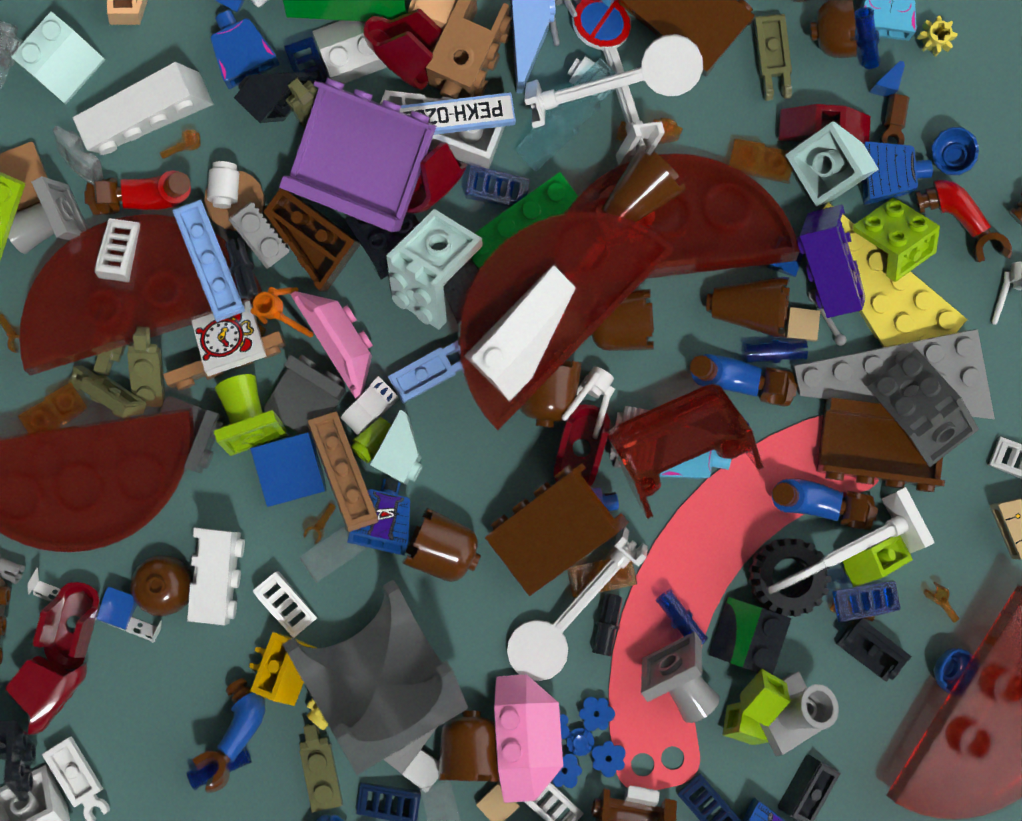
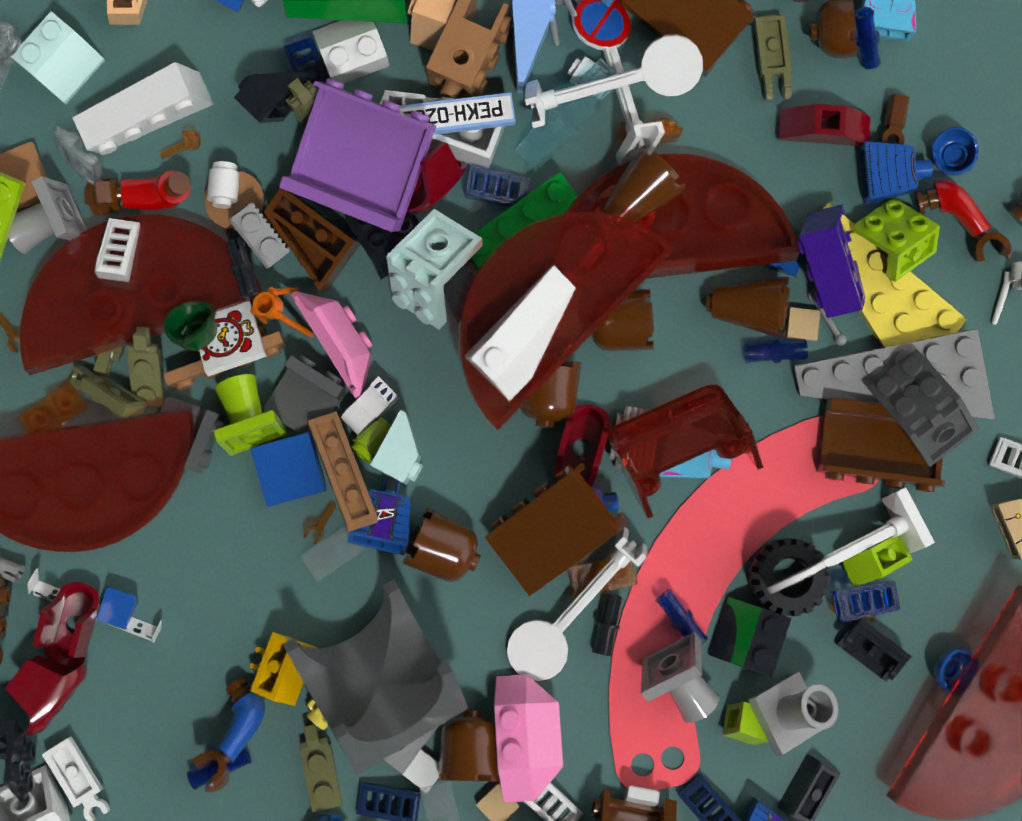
reddish brown cylinder [130,555,193,616] -> none
light blue tile [172,199,245,322] -> none
white wedge [187,528,245,625] -> none
blue torso [210,10,280,90] -> none
white slope [252,571,317,638] -> none
dark red piece [364,9,443,90] -> none
light blue hinge [388,339,471,404] -> none
blue plant [553,697,626,788] -> none
white plant [562,366,615,439] -> none
piece [690,354,798,407] -> none
clear orange slope [729,139,793,184] -> none
lime panel [740,669,791,726] -> none
piece [772,479,878,530] -> none
light aqua slope [786,121,879,207] -> none
blue slope [870,61,905,98] -> none
light yellow gear [917,16,958,56] -> none
clear orange hand [924,582,959,623] -> none
none -> dark green helmet [163,302,217,351]

